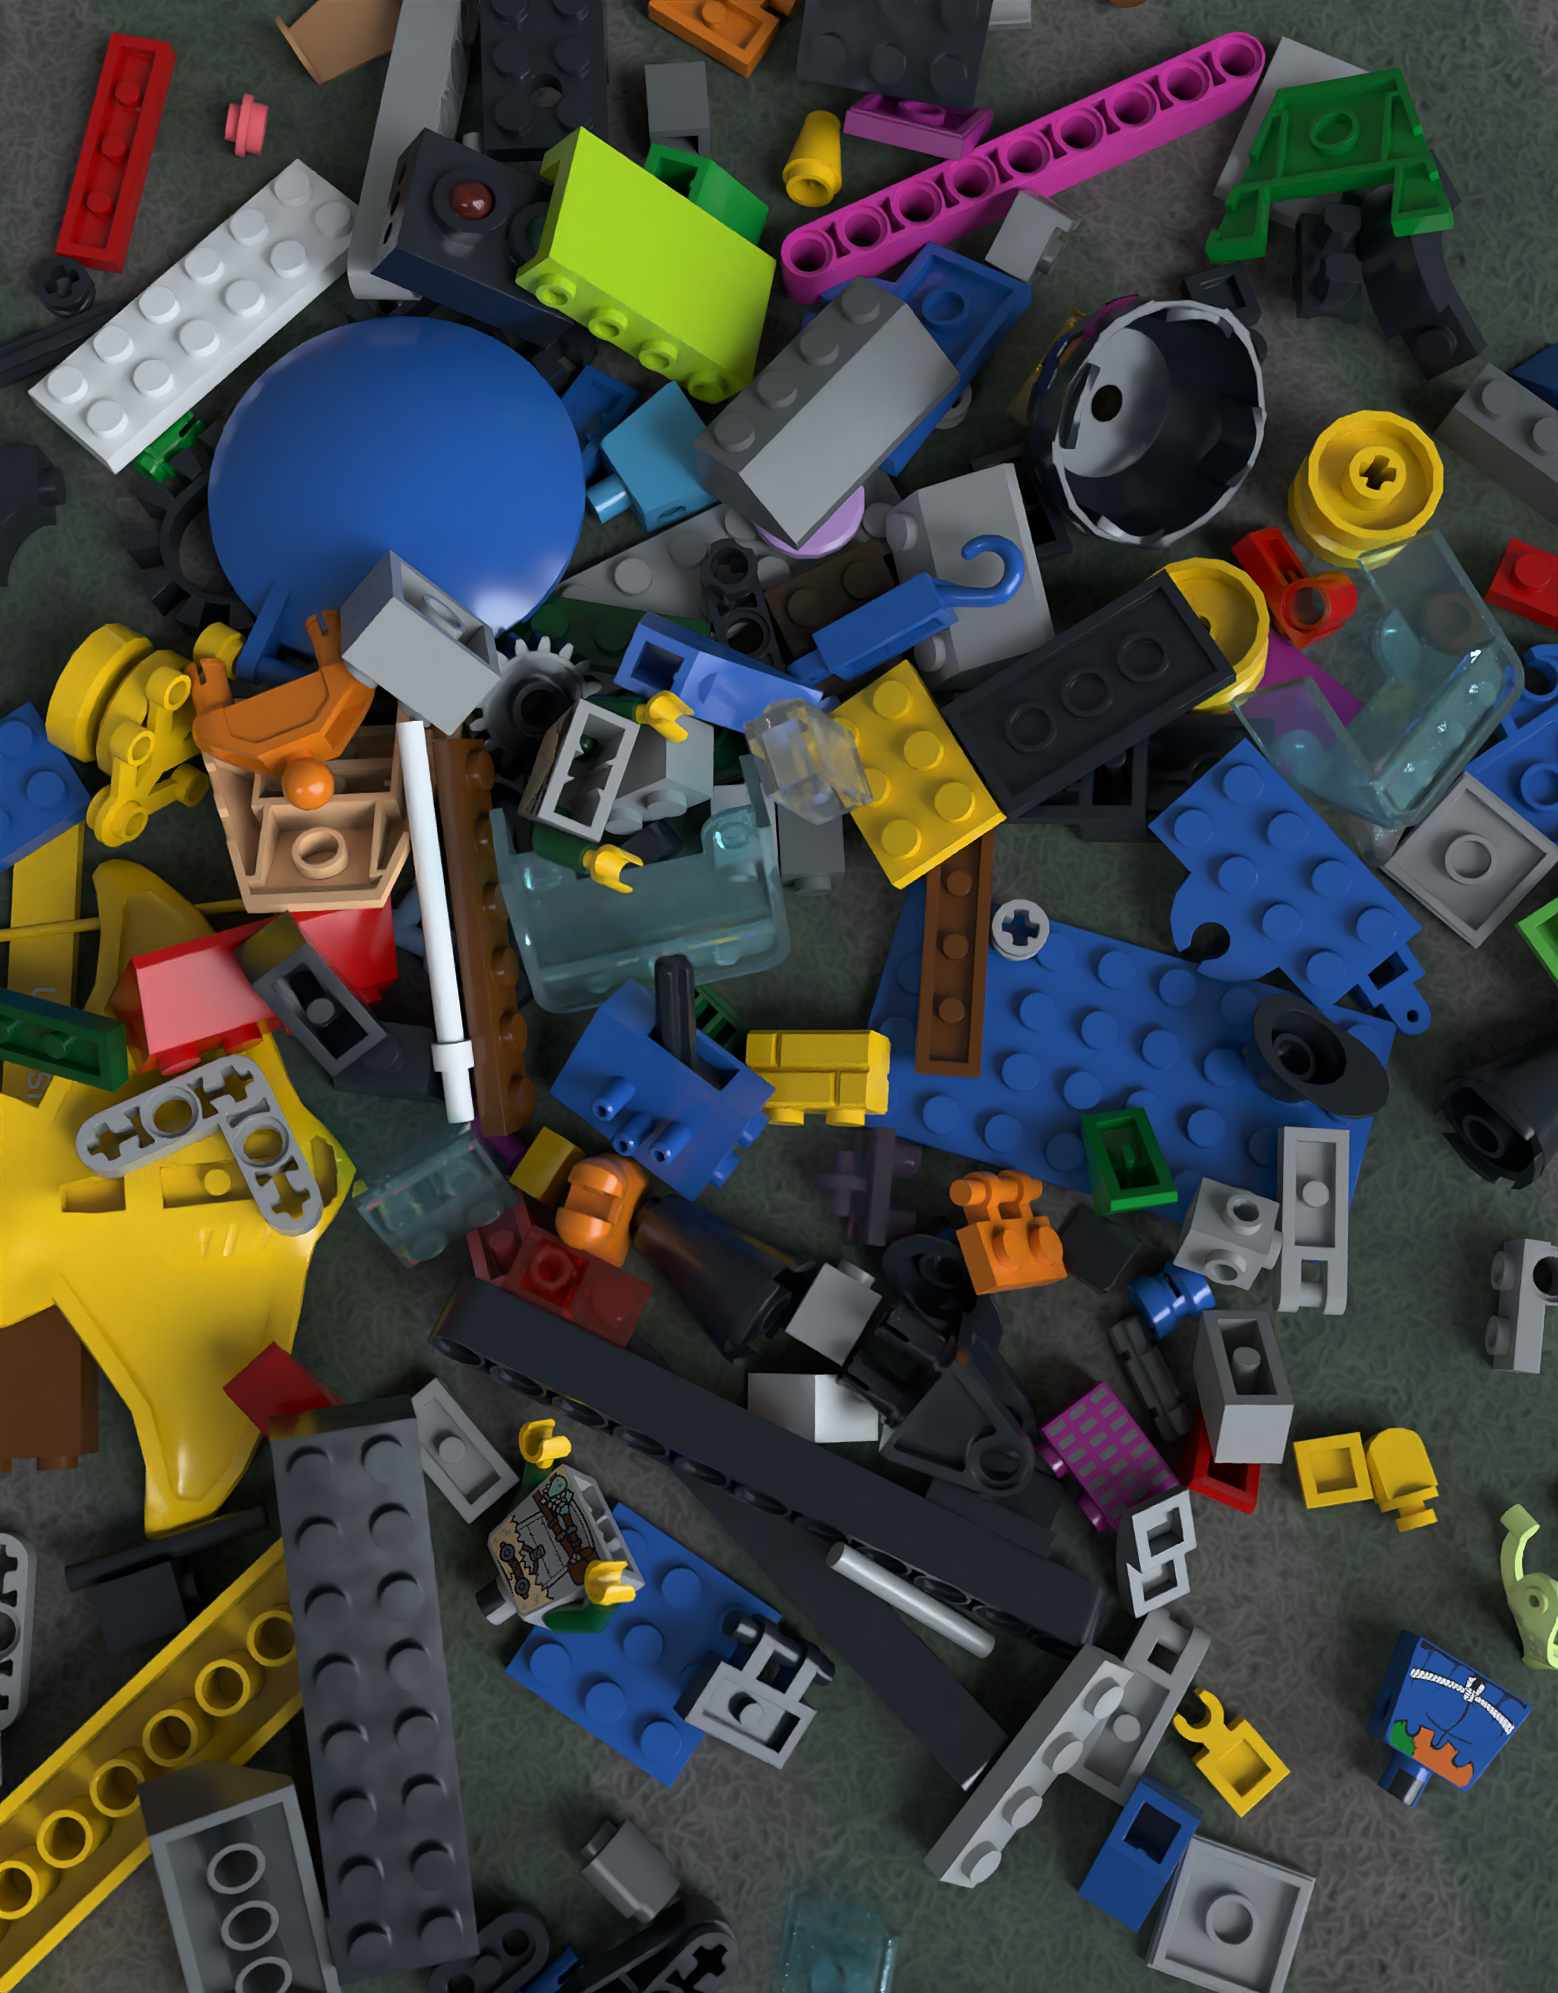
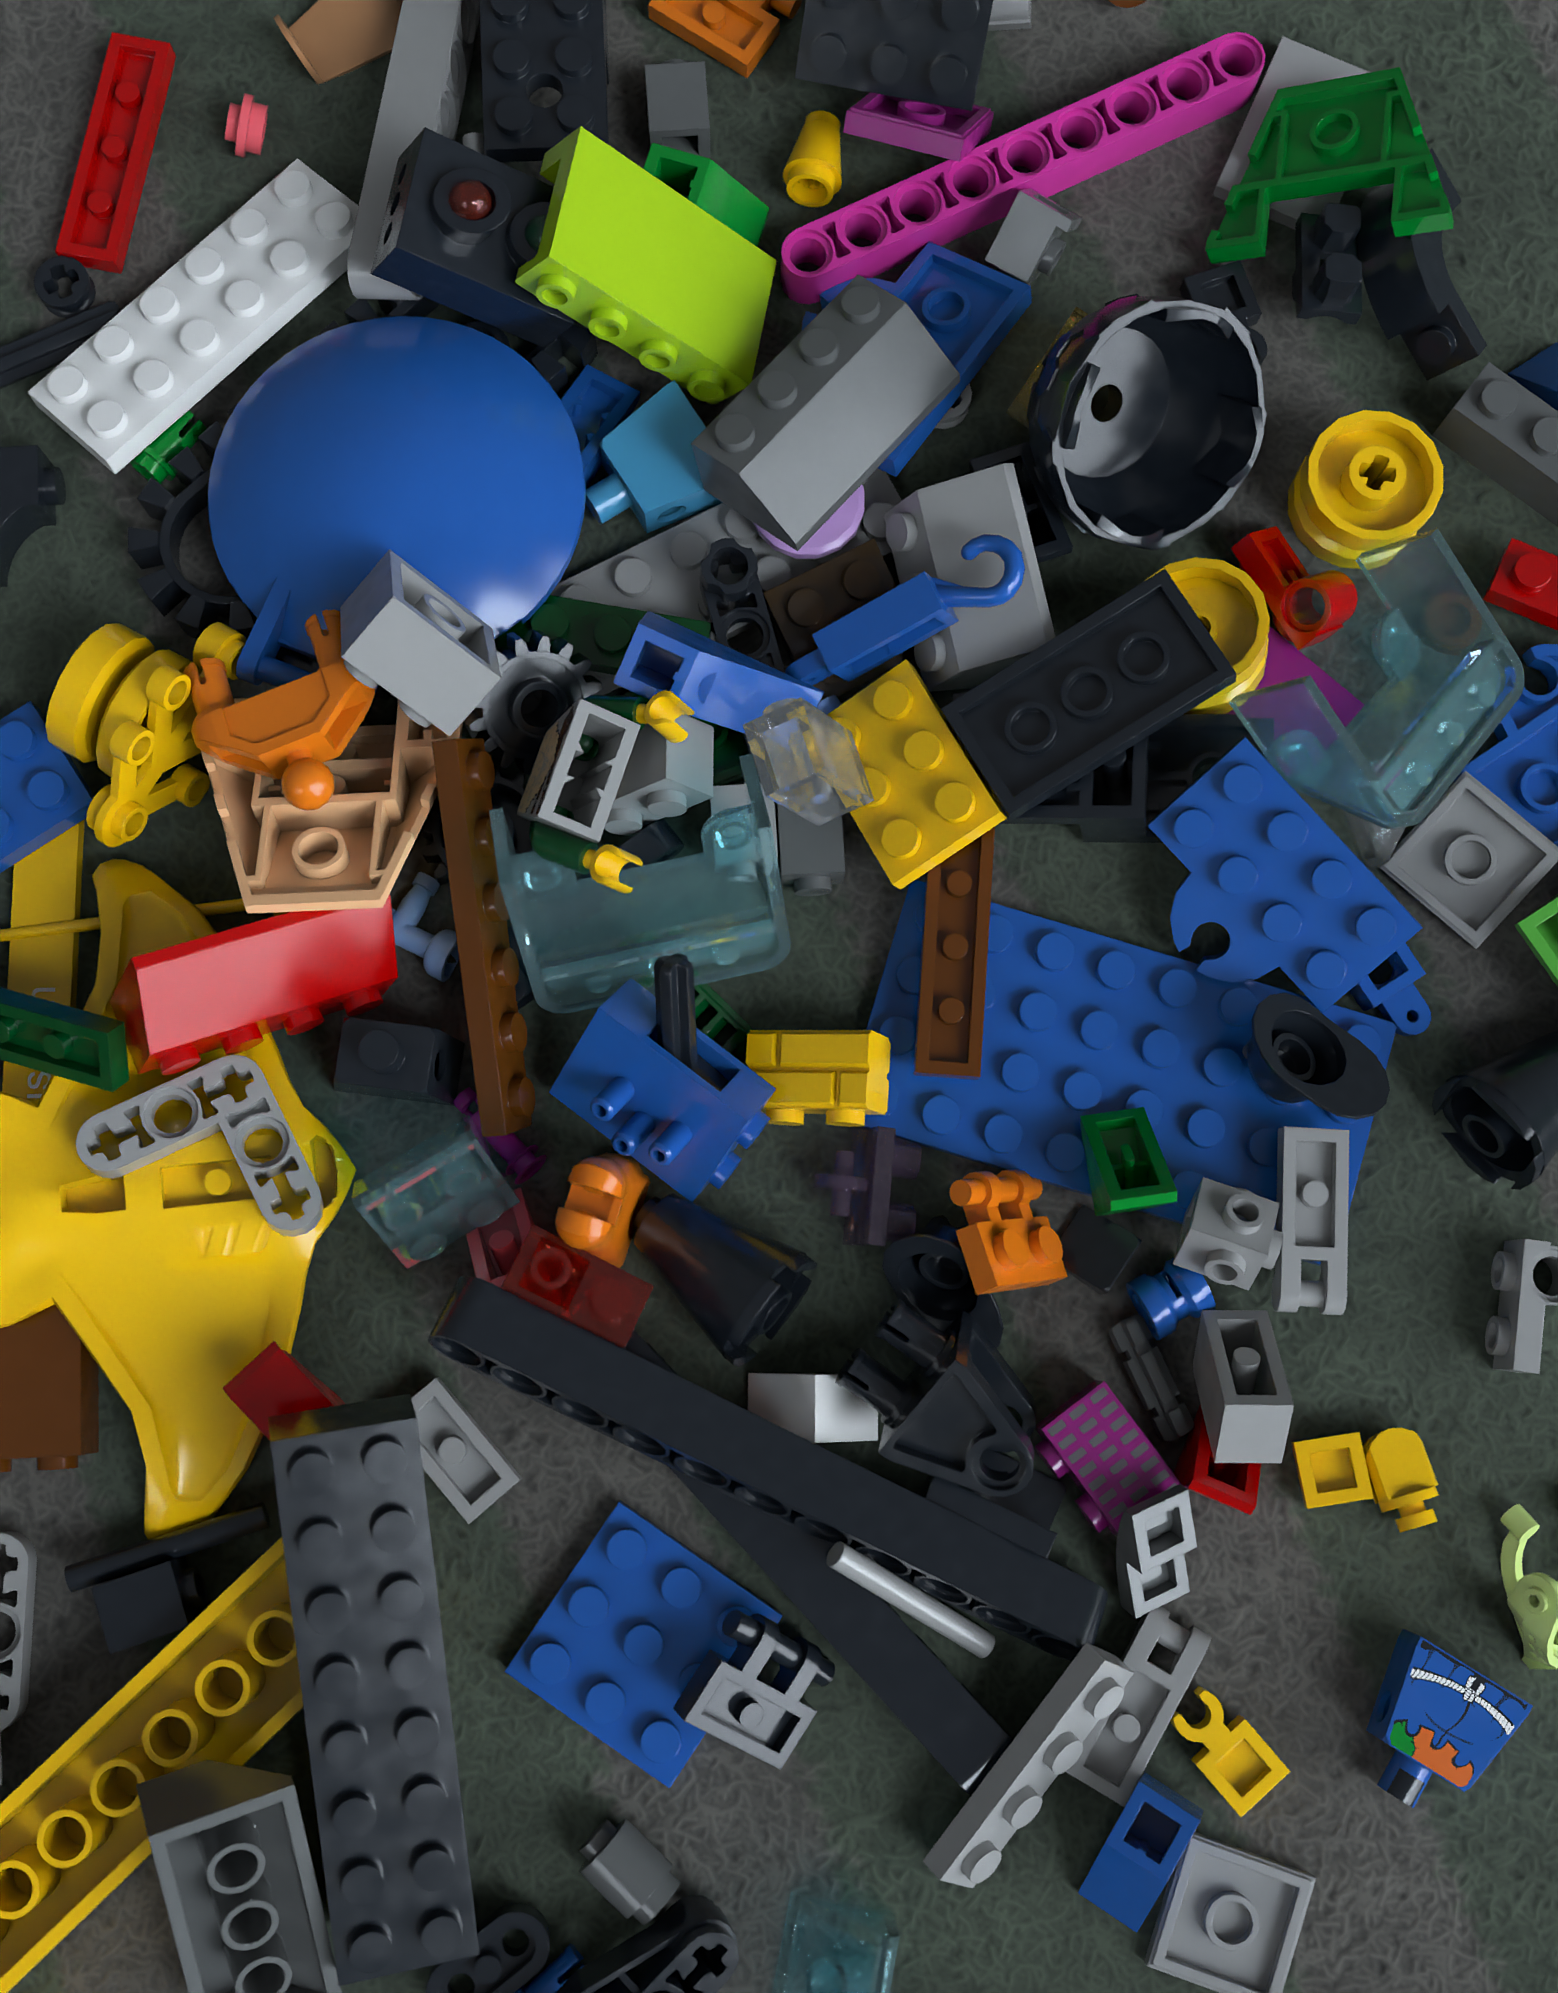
black brick [232,910,387,1077] -> none
white bar [396,721,475,1123] -> none
torso [475,1418,646,1634] -> none
yellow slope [509,1126,586,1209] -> none
light grey brick [784,1259,882,1365] -> none
light grey bush [989,899,1050,961] -> none

